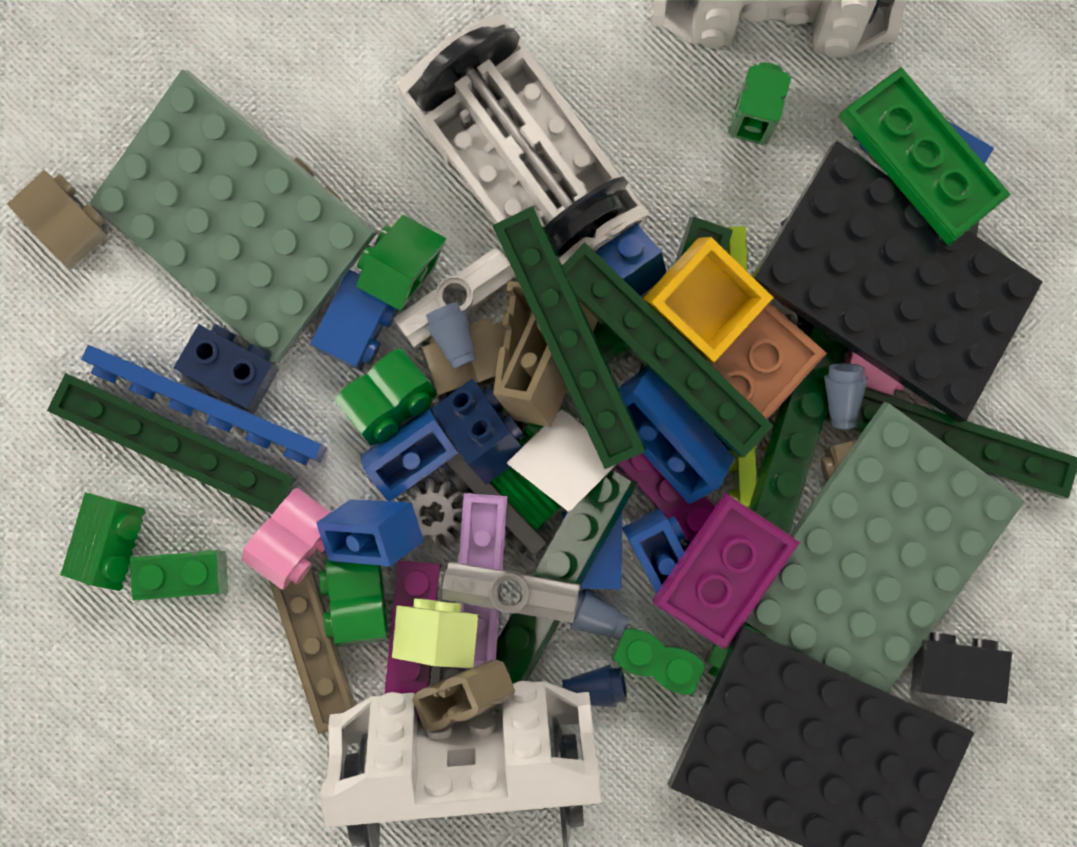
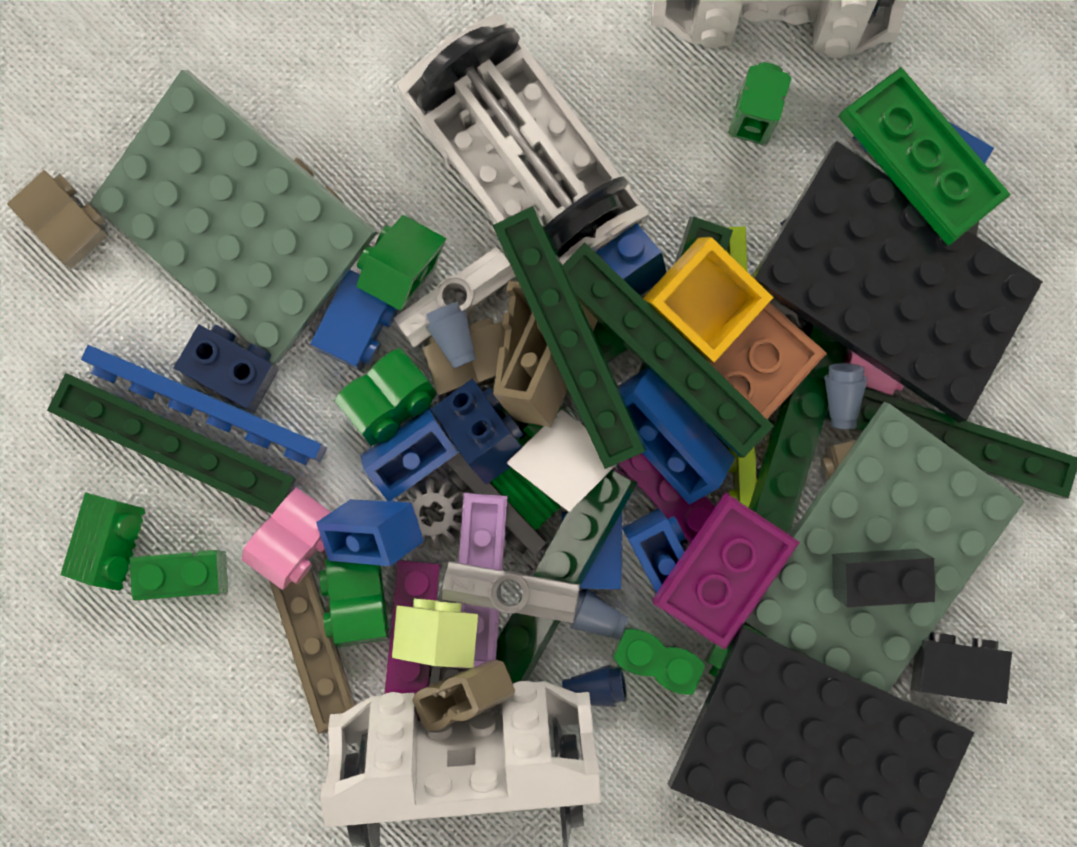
none -> black brick [832,549,935,608]

